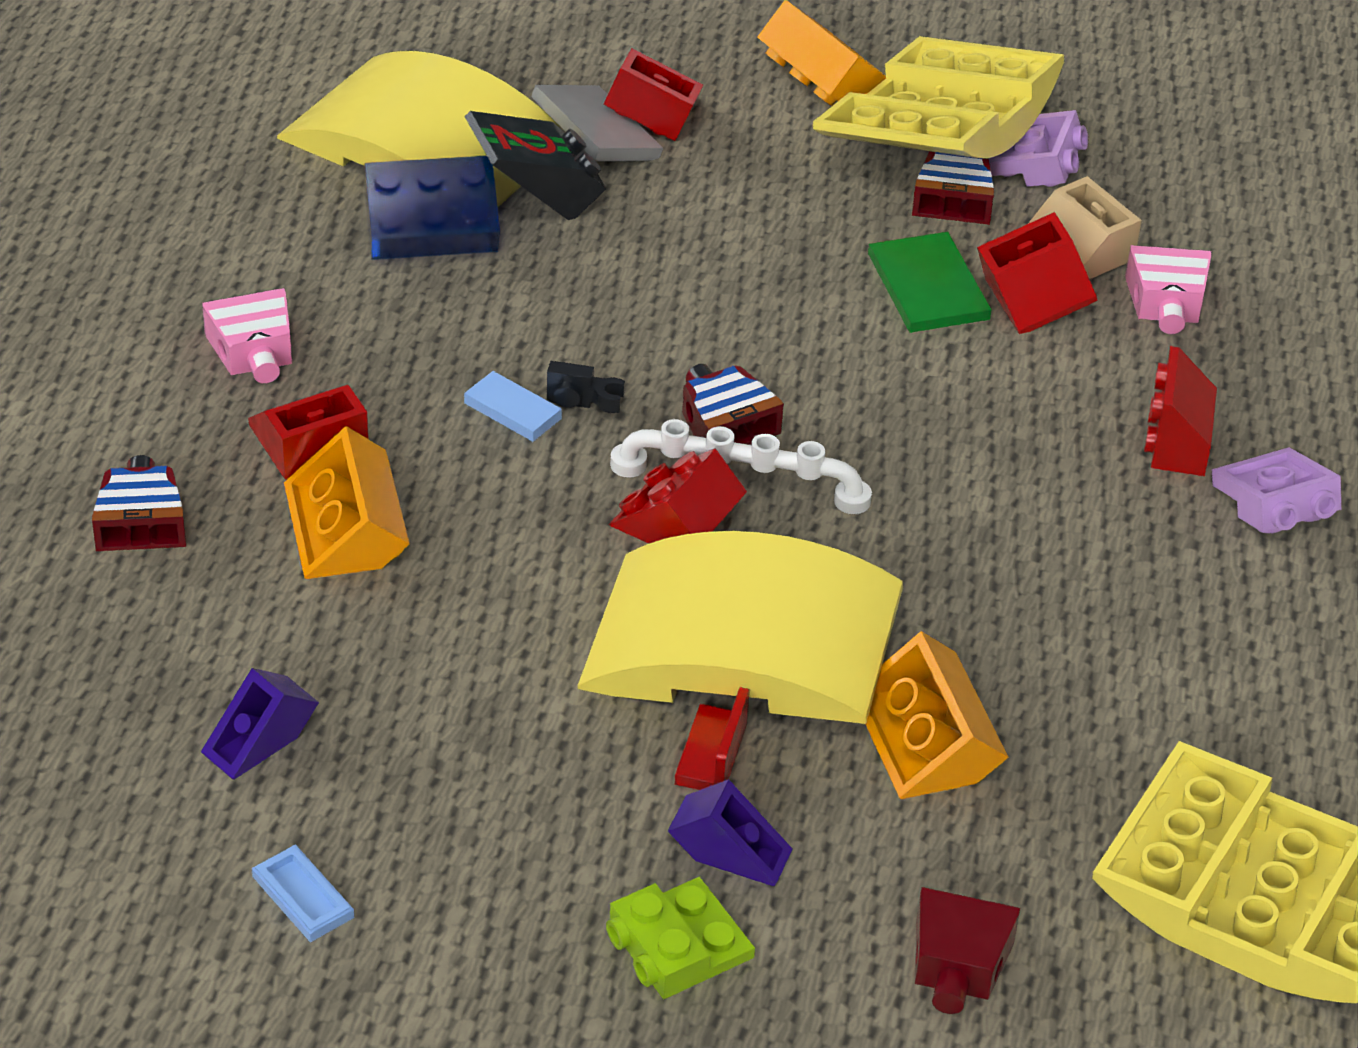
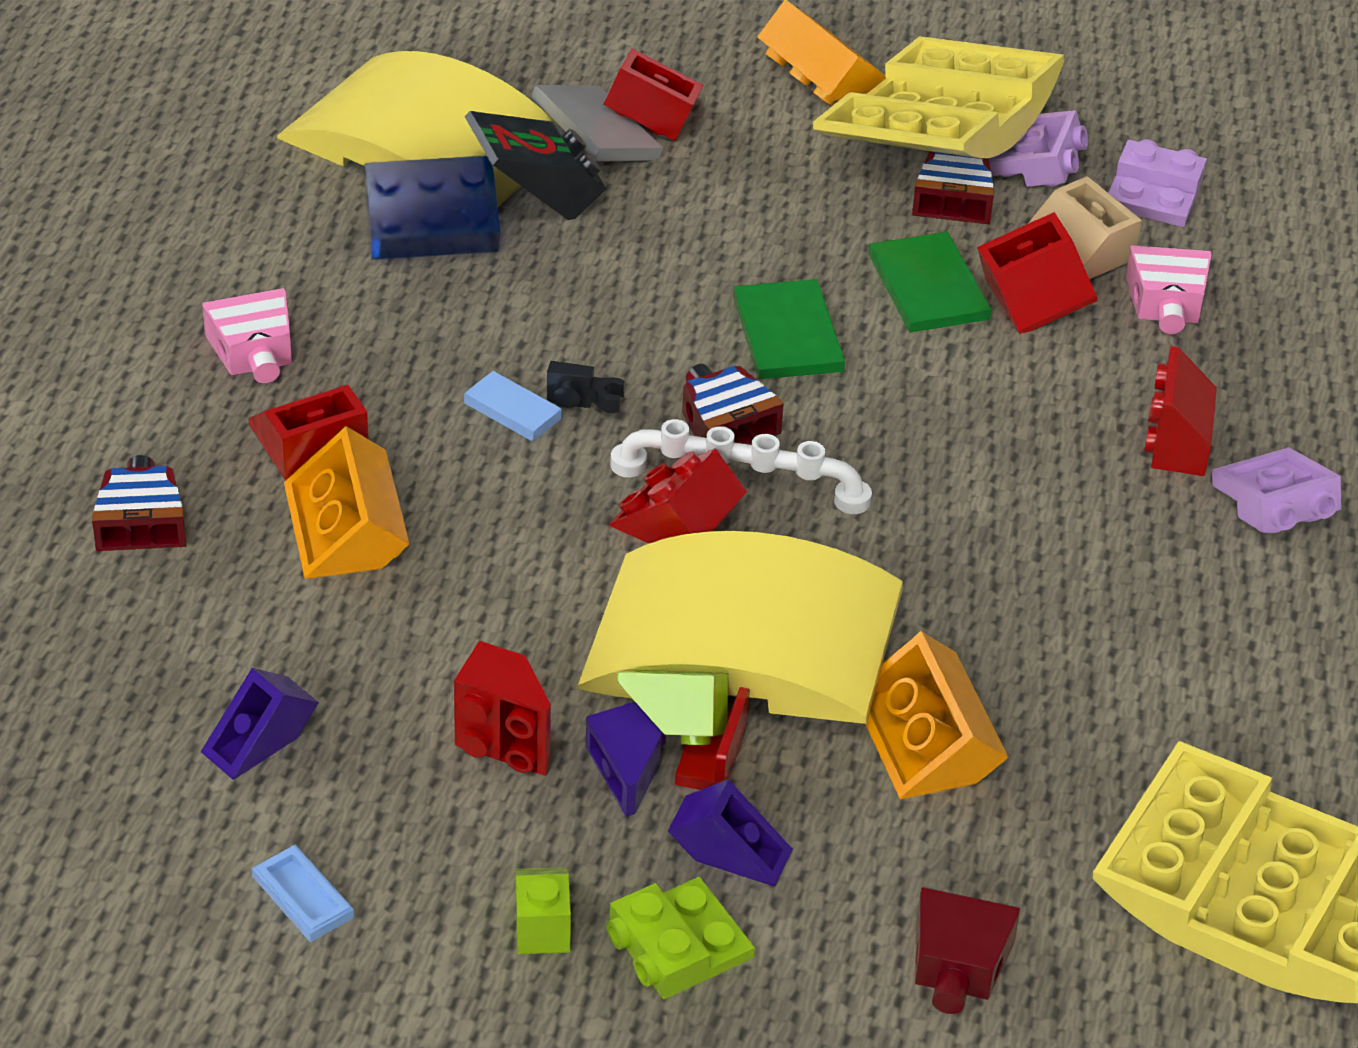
none -> red slope [454,640,551,776]
none -> lime slope [515,867,571,954]
none -> dark purple slope [585,702,666,817]
none -> slope [618,670,728,745]
none -> green tile [733,279,845,380]
none -> lavender plate [1108,139,1207,227]

